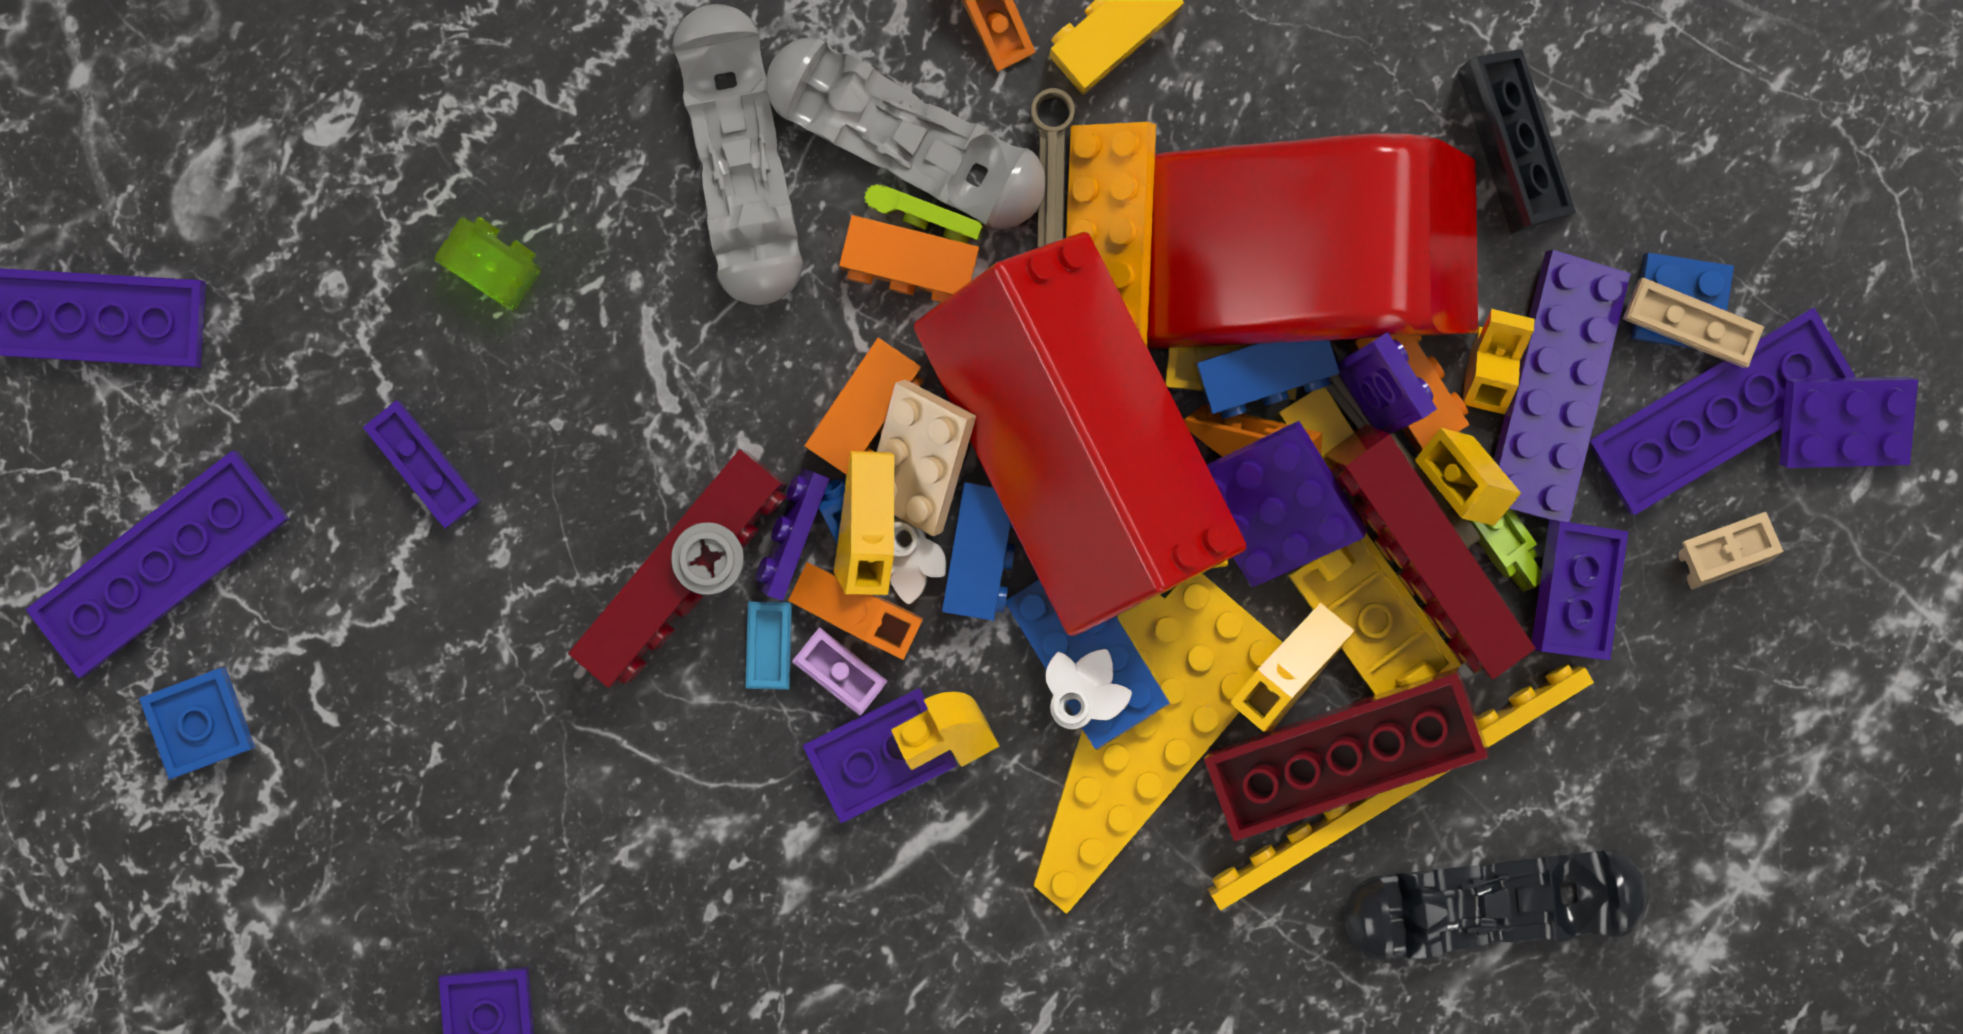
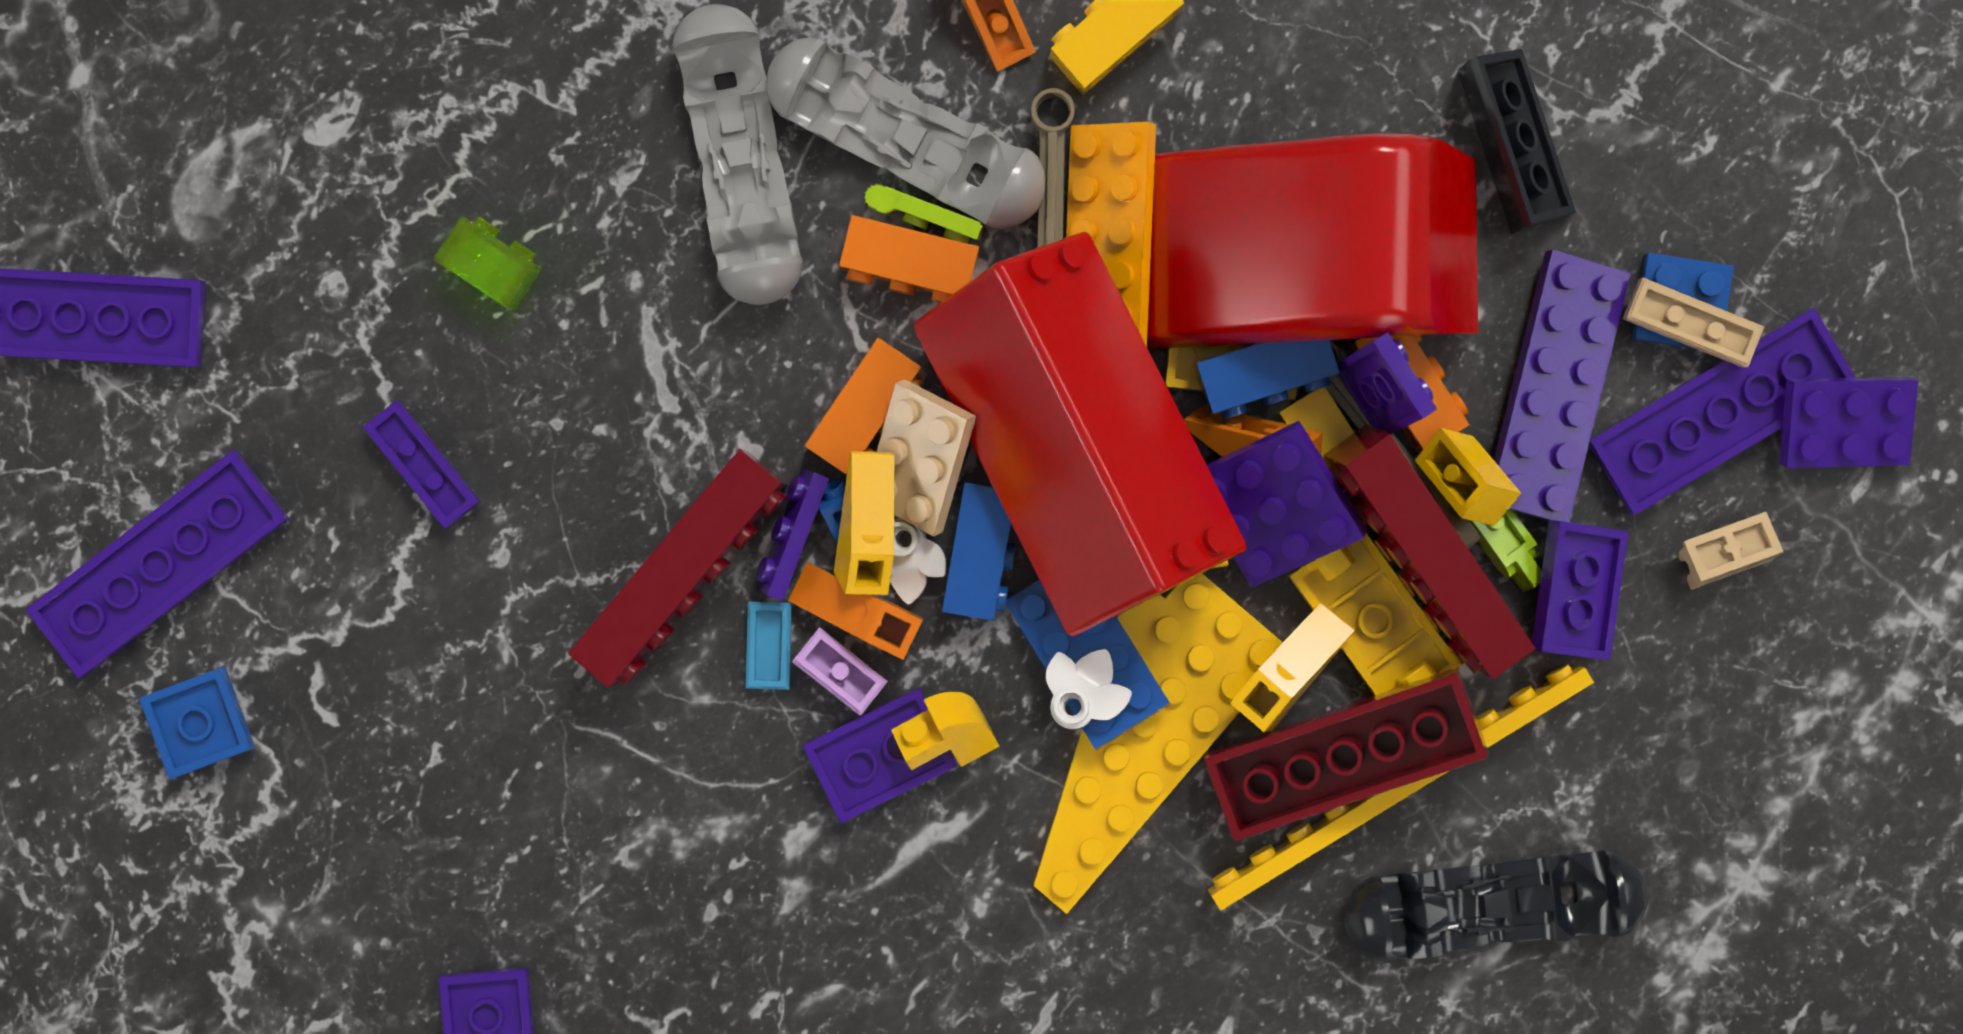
light grey gear [671,523,743,595] -> none
yellow brick [1463,309,1534,415] -> none

